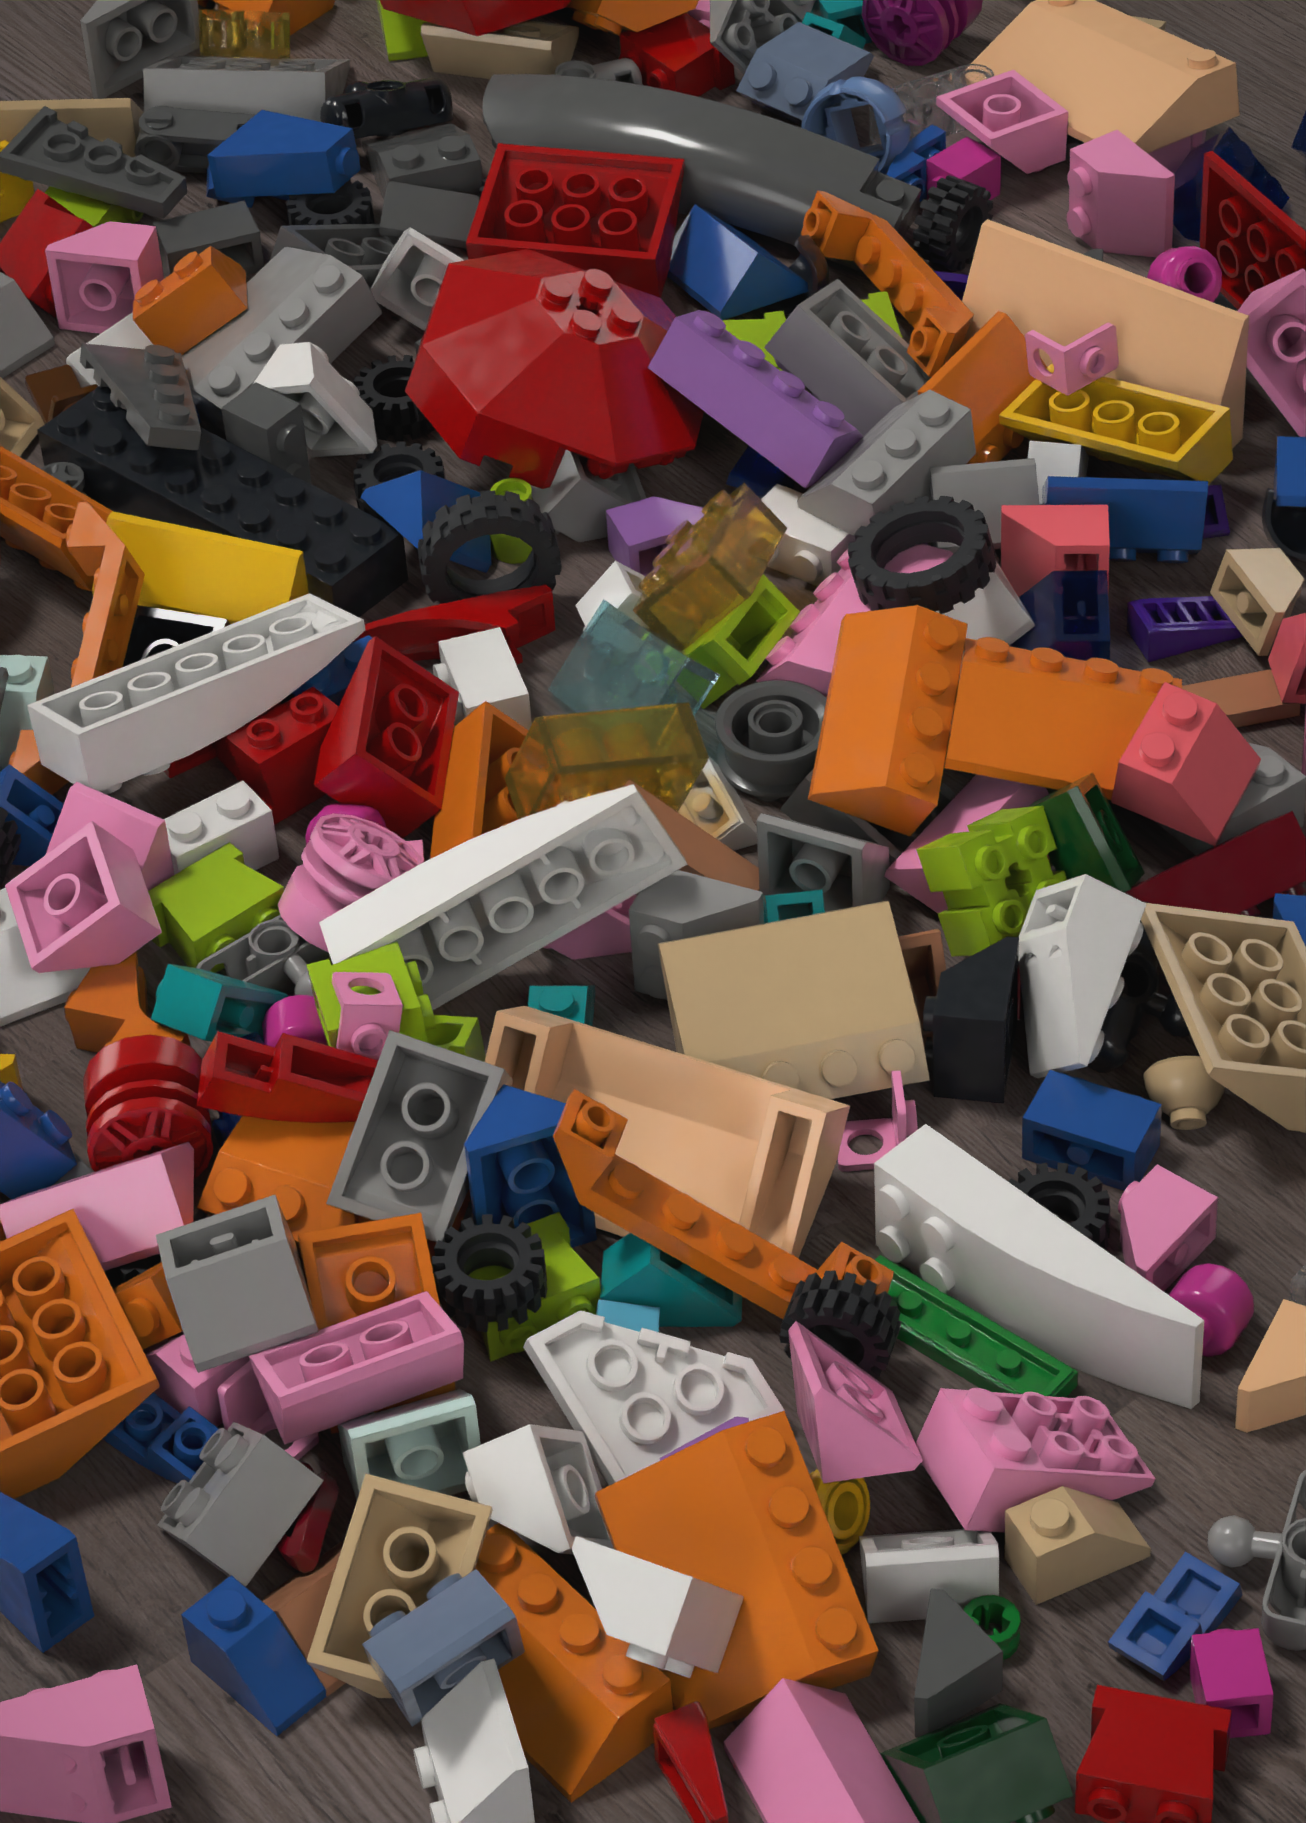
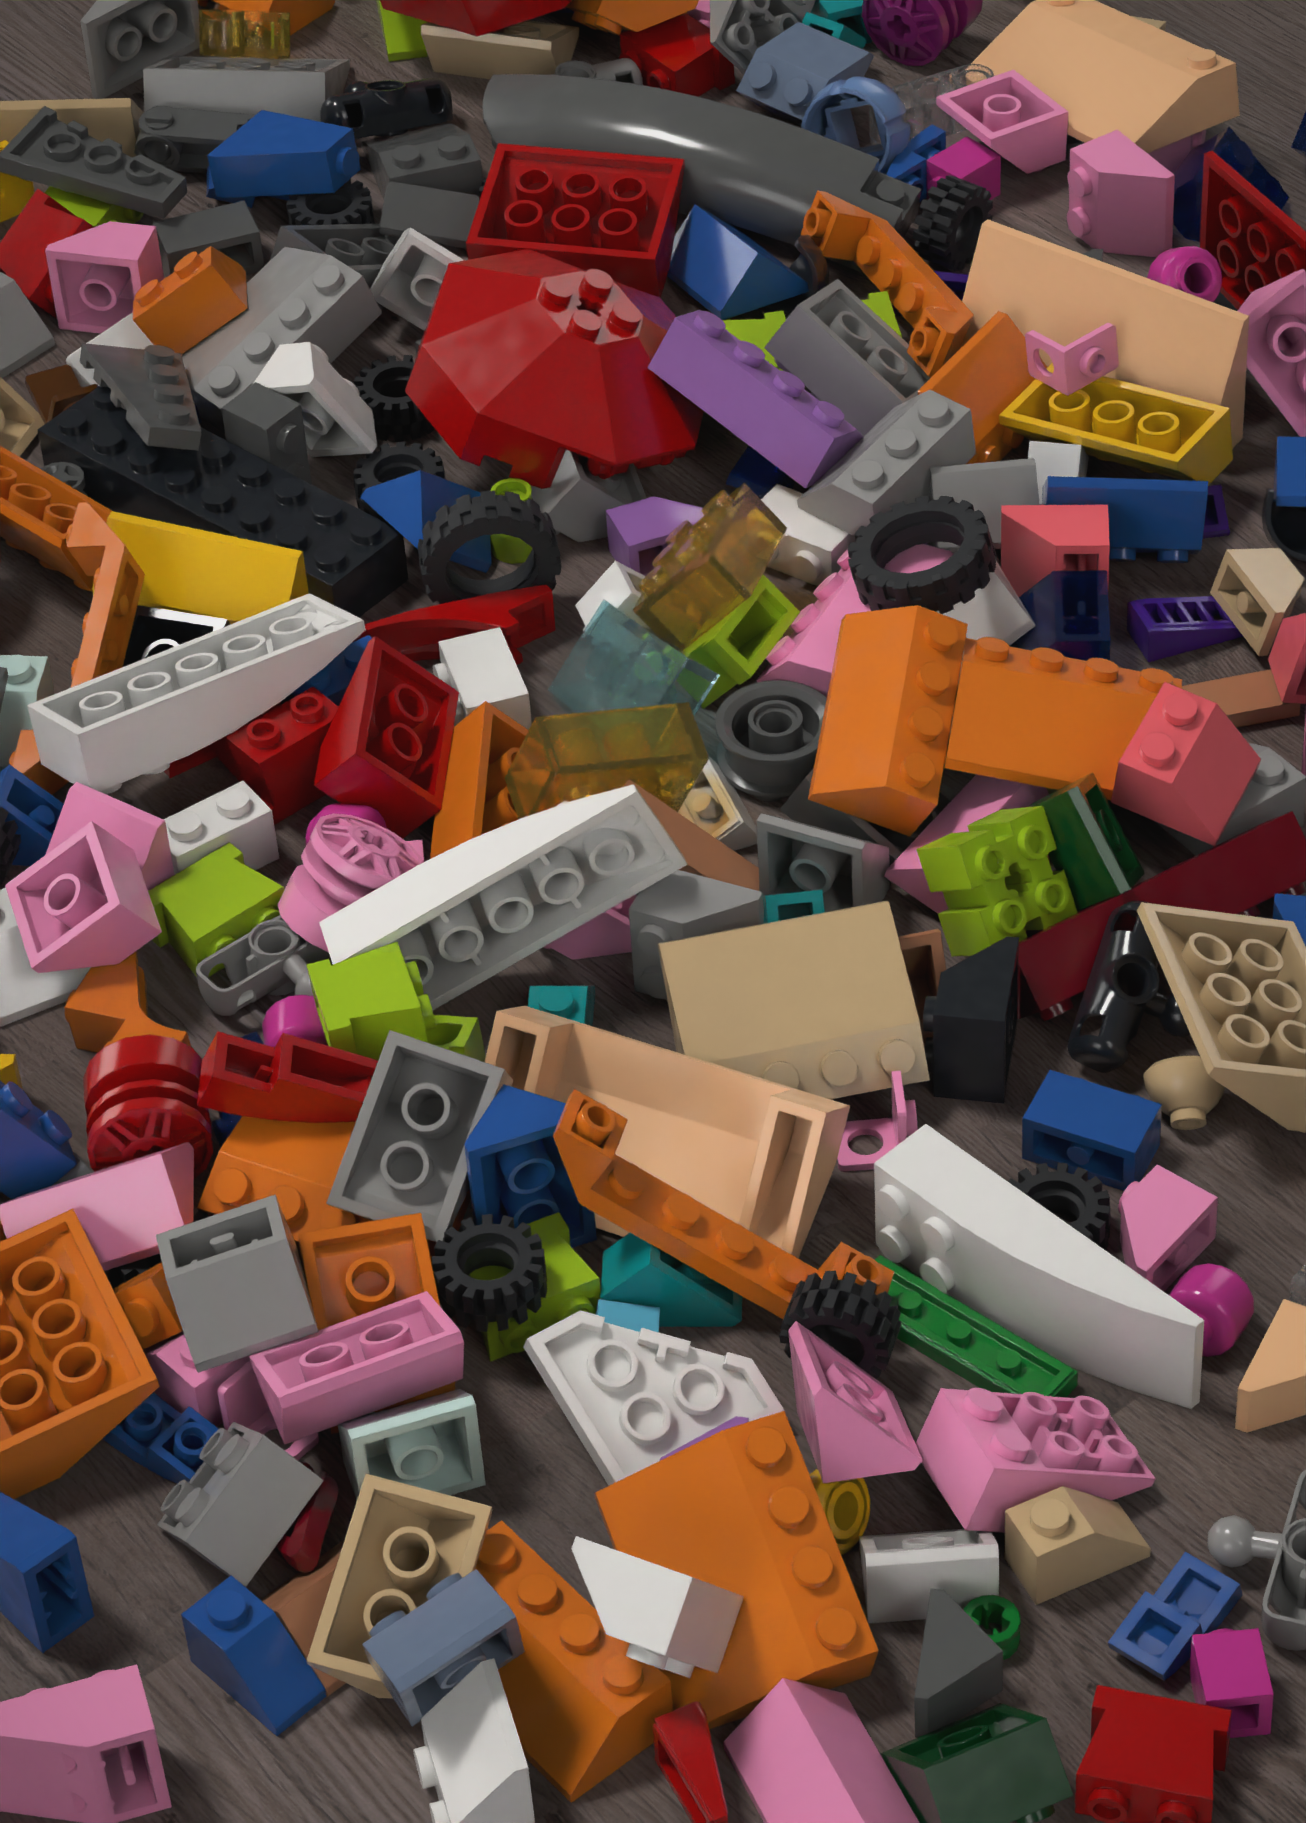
teal slope [151,964,288,1044] -> none
bright pink bracket [332,972,403,1060] -> none
white slope [463,1424,614,1554] -> none
white slope [1019,874,1146,1078] -> none

